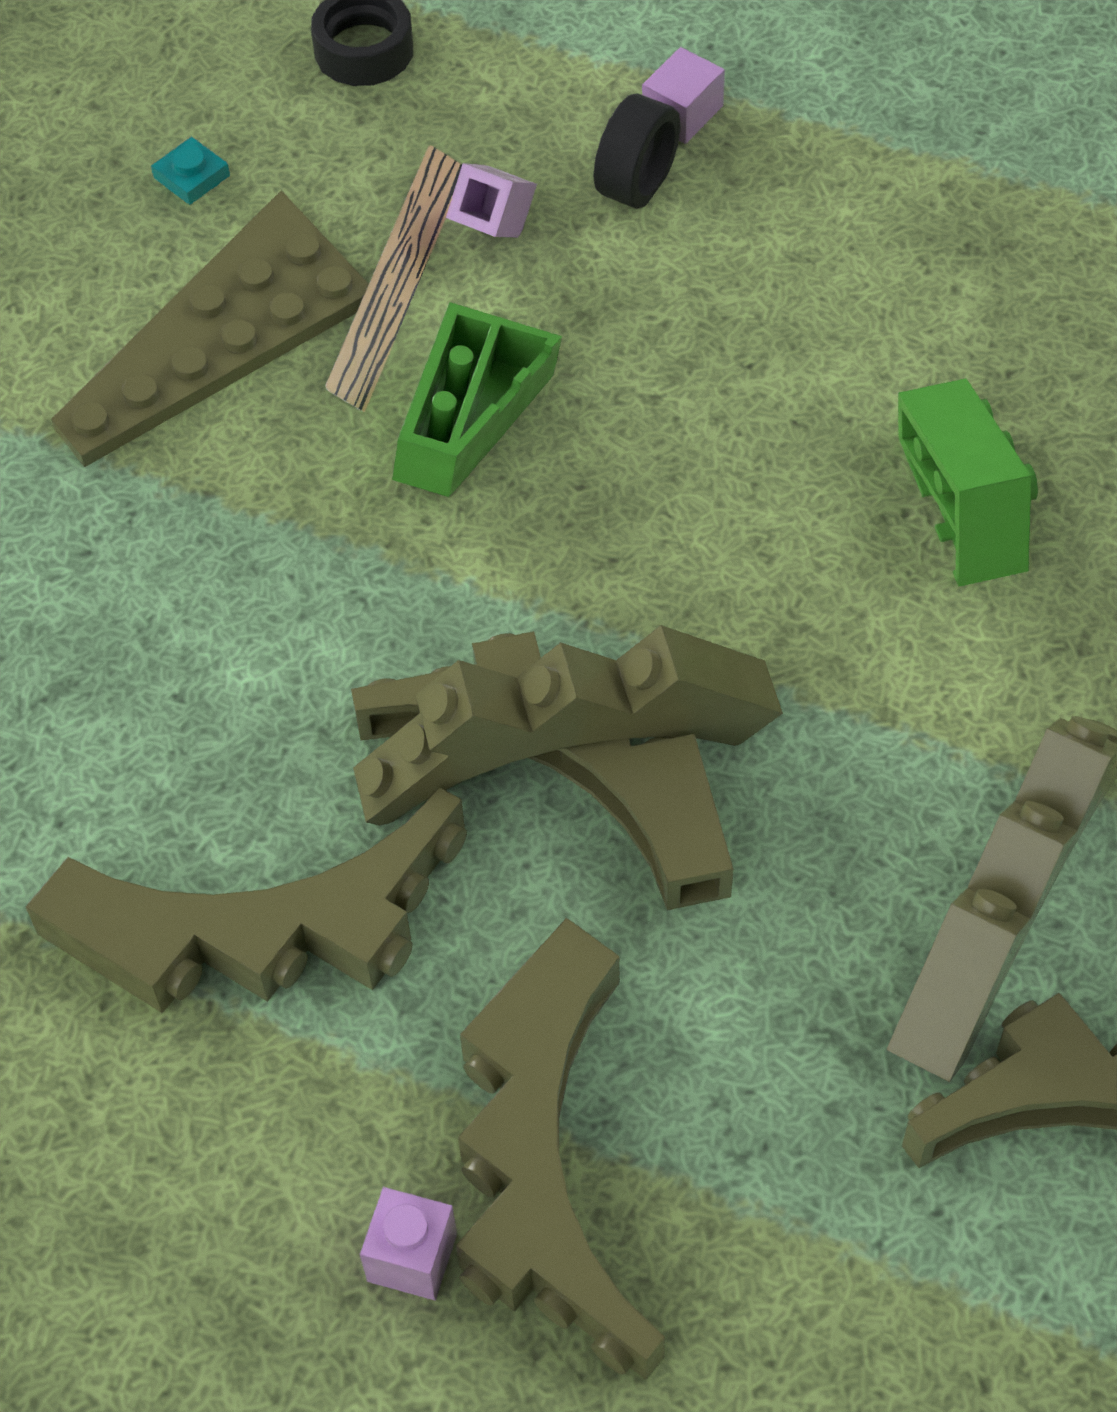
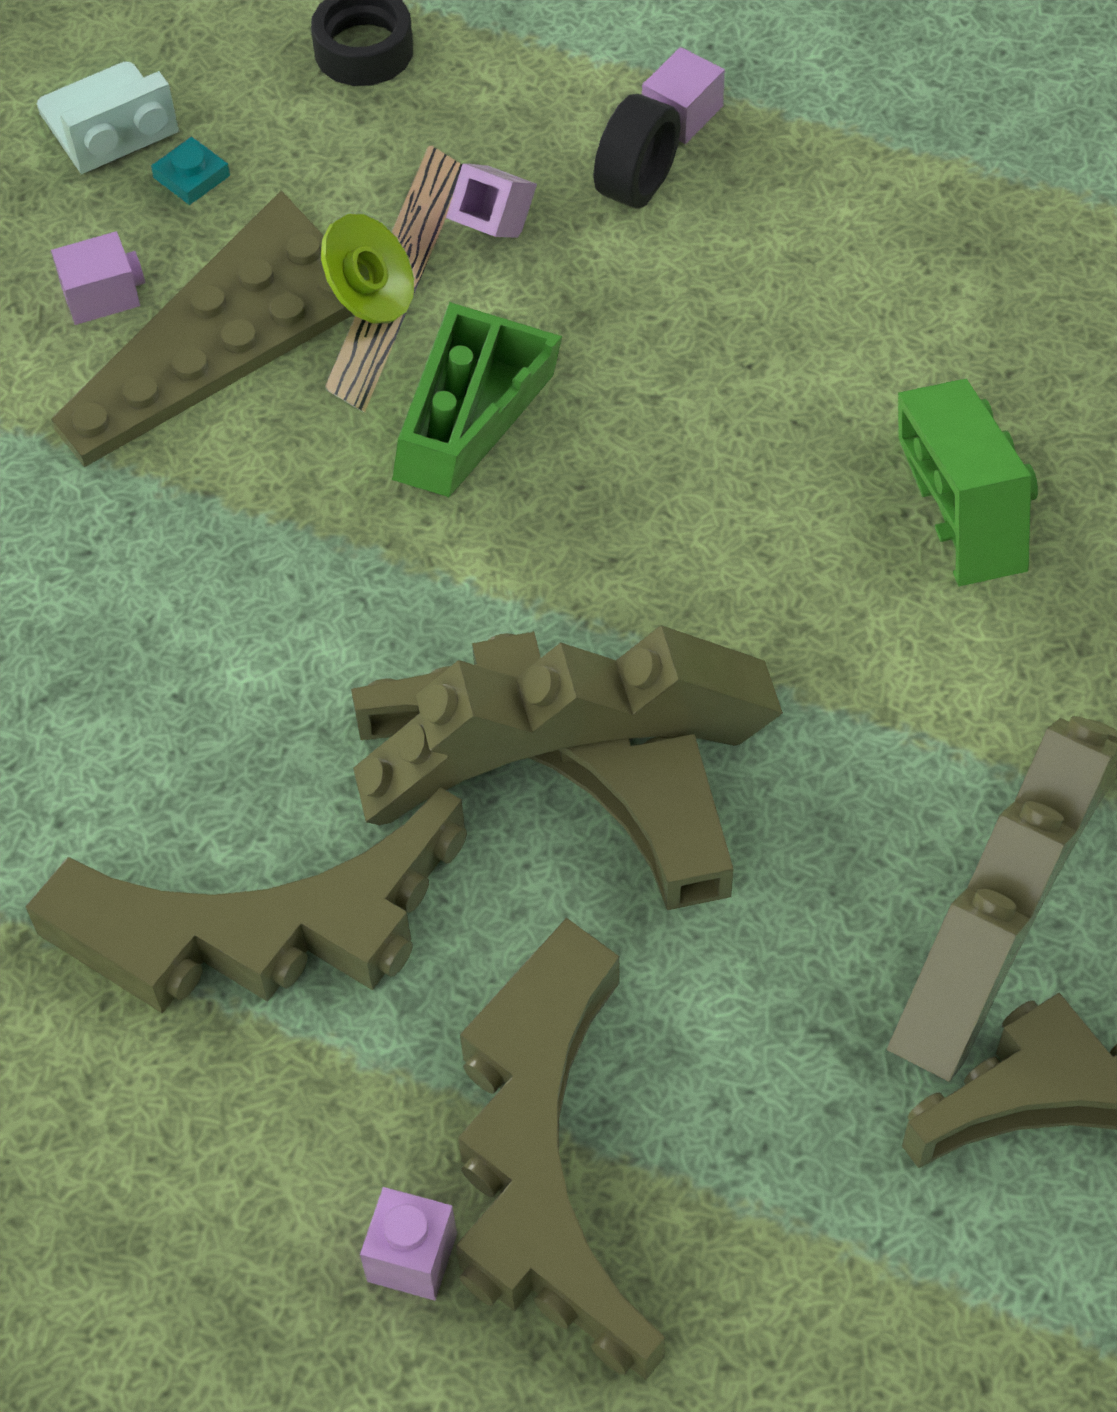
none -> light aqua bracket [37,62,179,175]
none -> lavender brick [51,231,145,325]
none -> lime dish [321,214,414,324]

